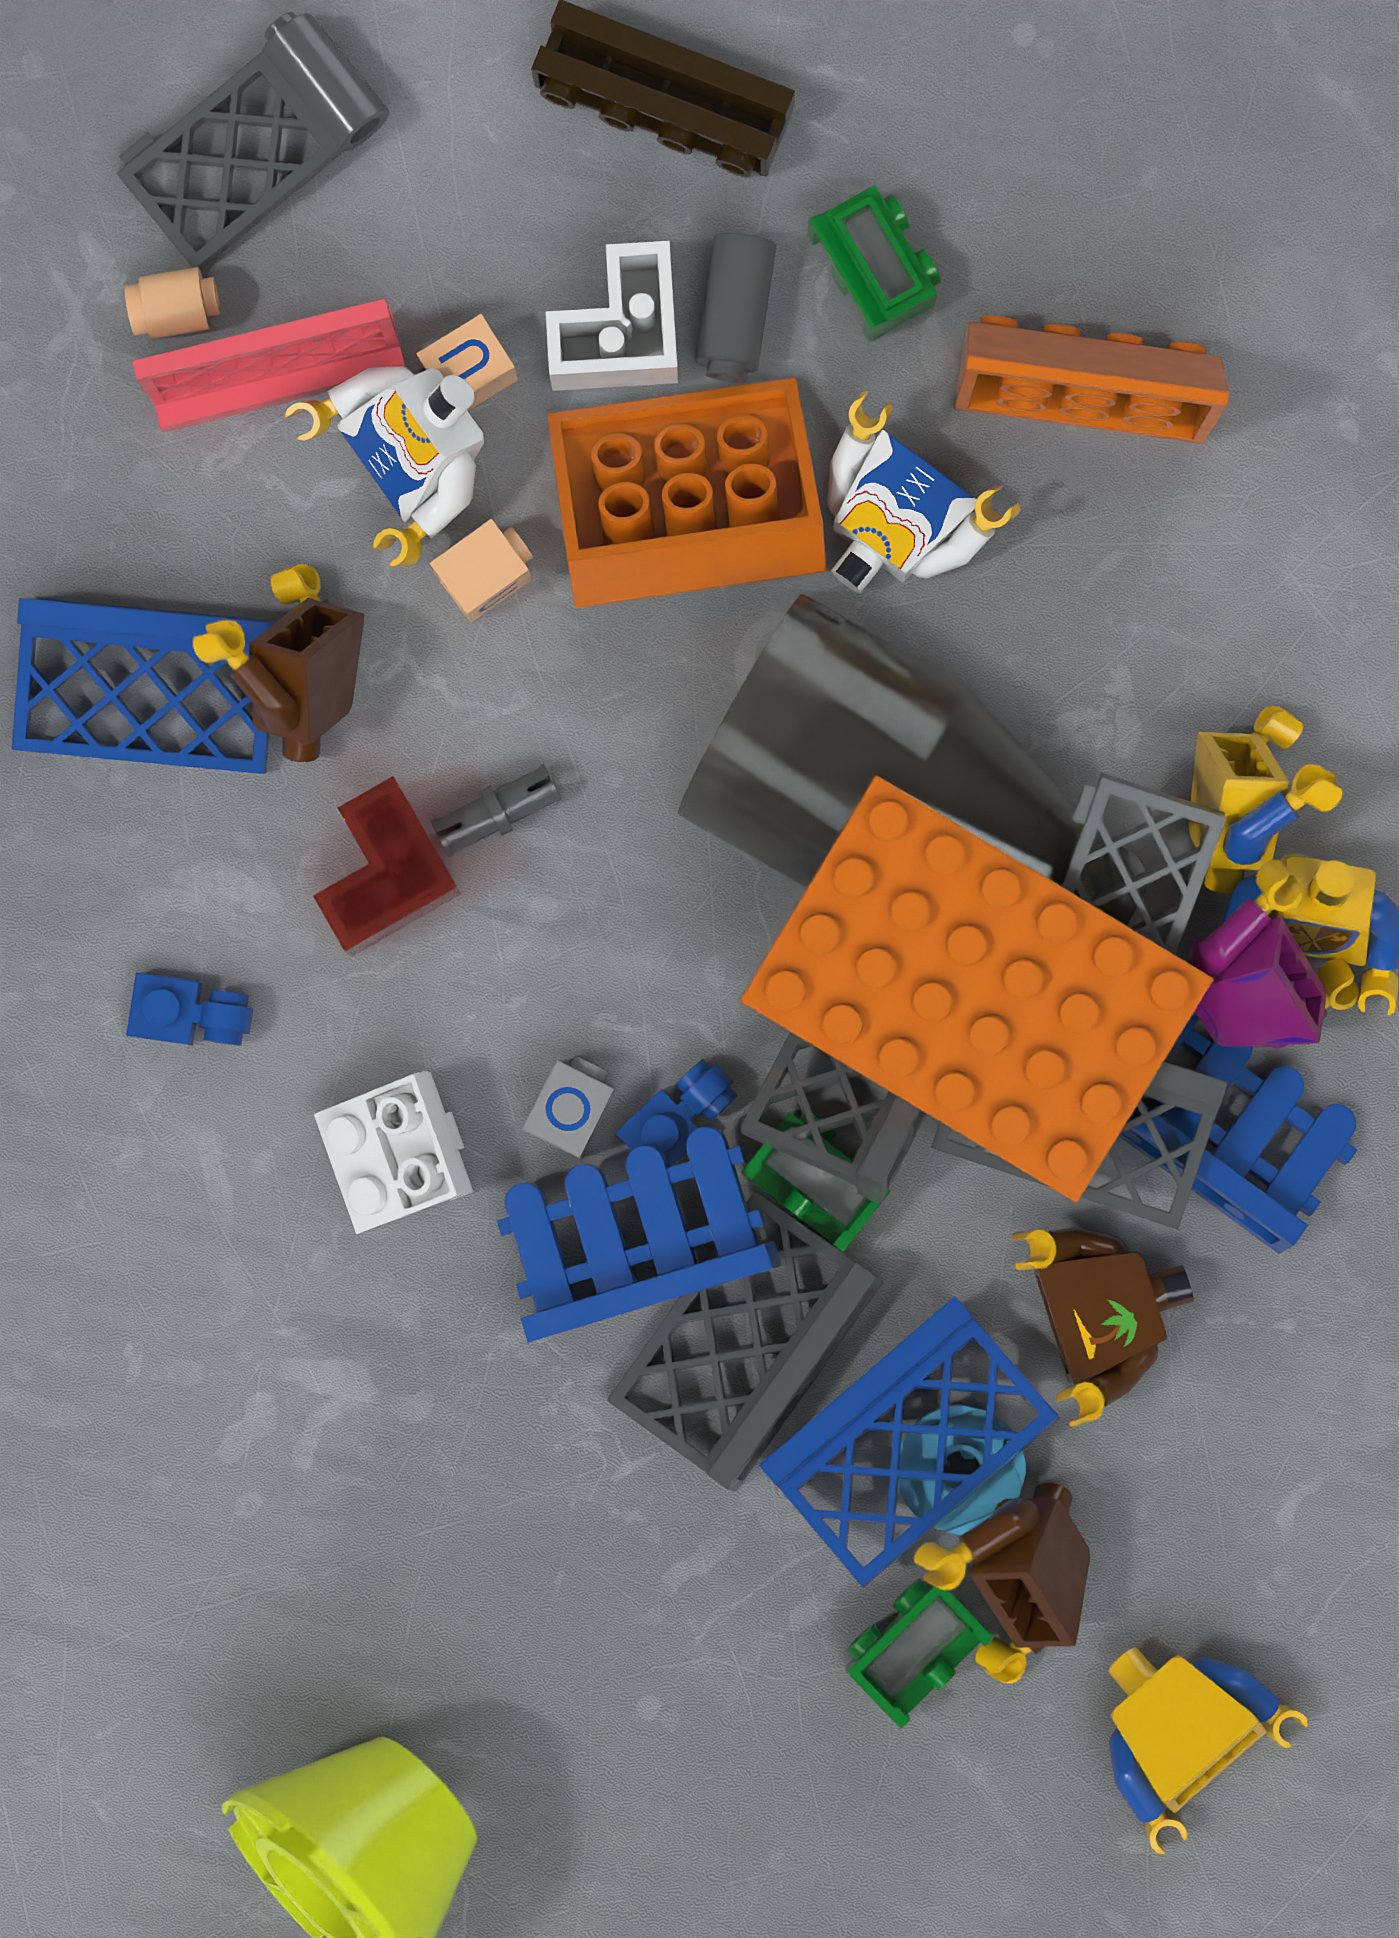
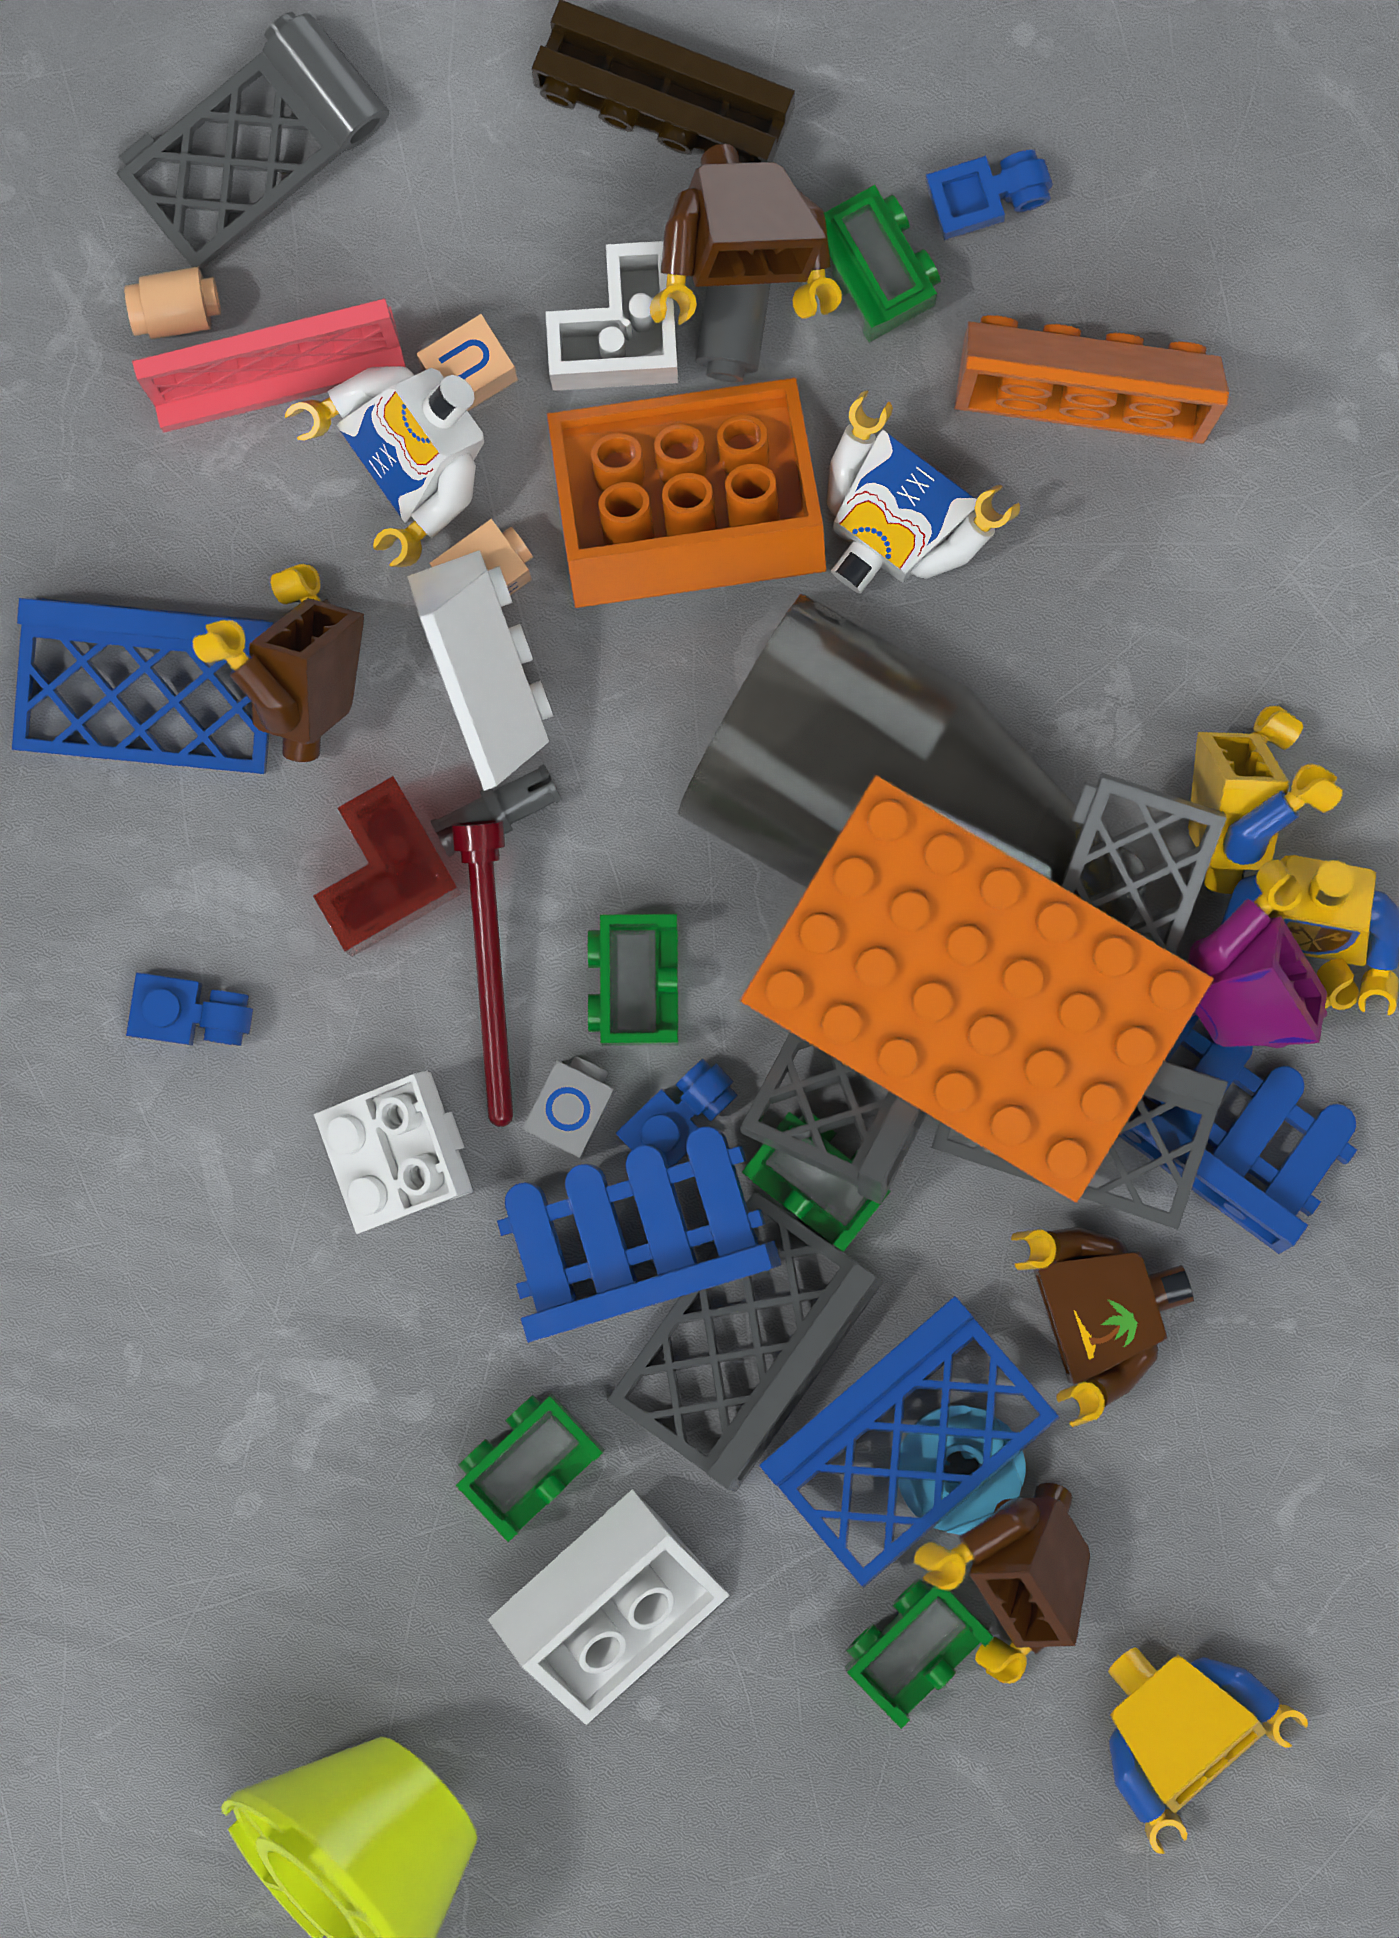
none -> white slope [407,550,554,791]
none -> dark red piece [452,820,513,1127]
none -> window [455,1394,605,1542]
none -> white slope [488,1489,730,1725]
none -> window [588,914,678,1046]
none -> reddish brown torso [649,144,842,325]
none -> blue plate [925,150,1053,240]

